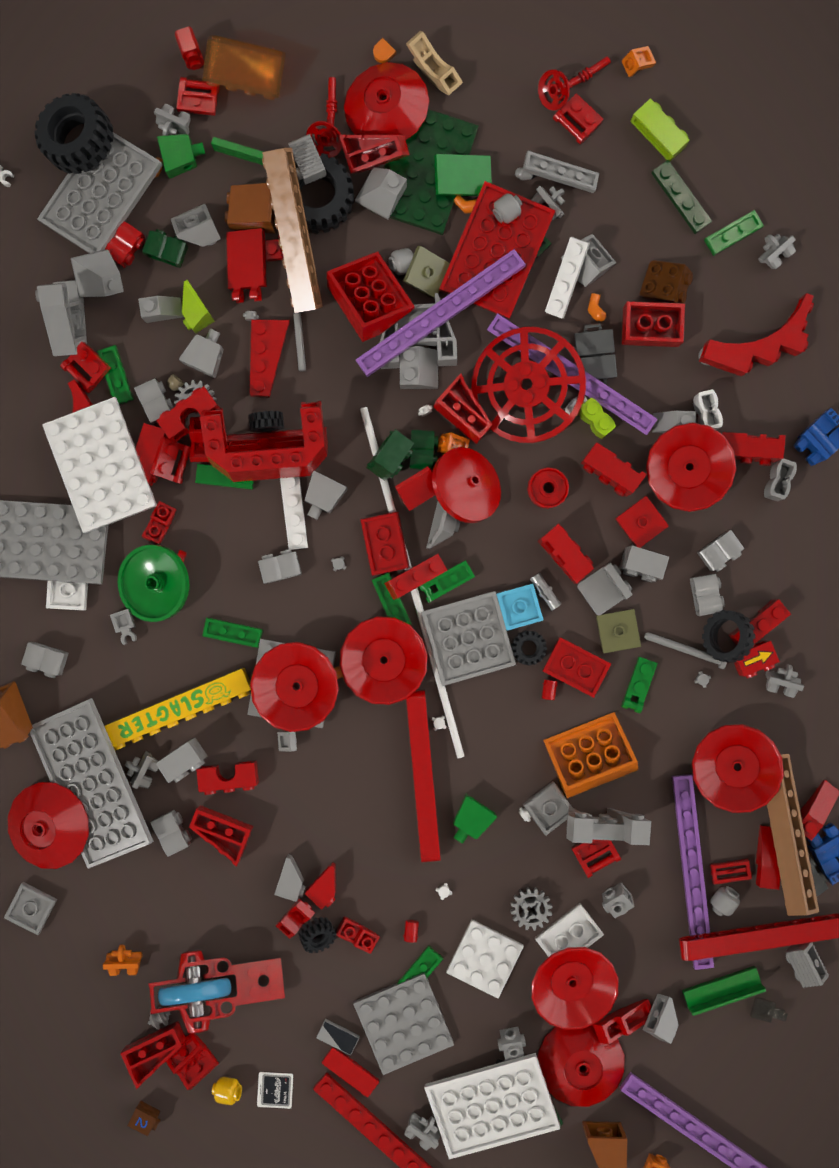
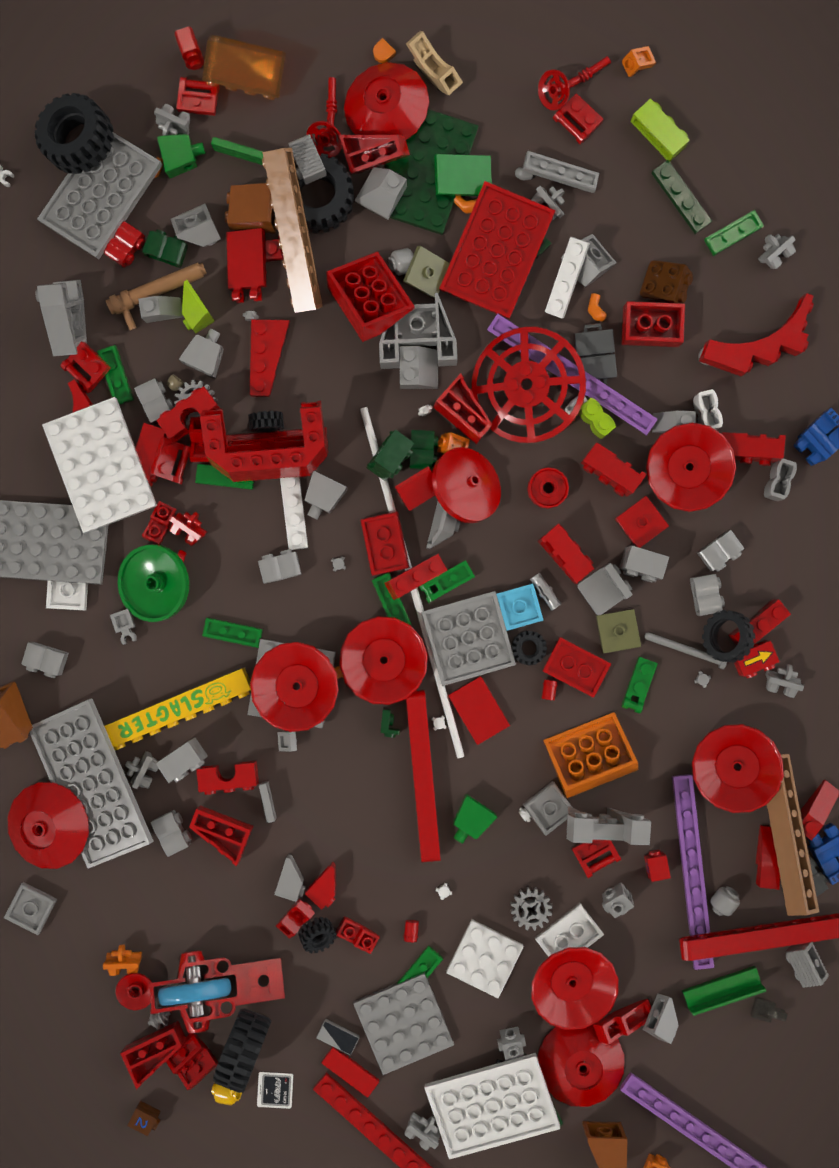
light grey slope [71,250,124,297] -> none
light grey bar [293,313,306,371] -> none
medium lavender plate [356,249,526,377] -> none
light grey head [492,193,522,223] -> none
red tile [710,859,752,884] -> none
none -> medium nougat cylinder [106,263,207,331]
none -> red dish [115,973,155,1010]
none -> red hips [169,512,207,546]
none -> black tyre [213,1008,271,1093]
none -> light grey tile [259,781,277,823]
none -> dark green bracket [380,708,400,738]
none -> red tile [448,676,510,745]
none -> red brick [644,850,671,882]

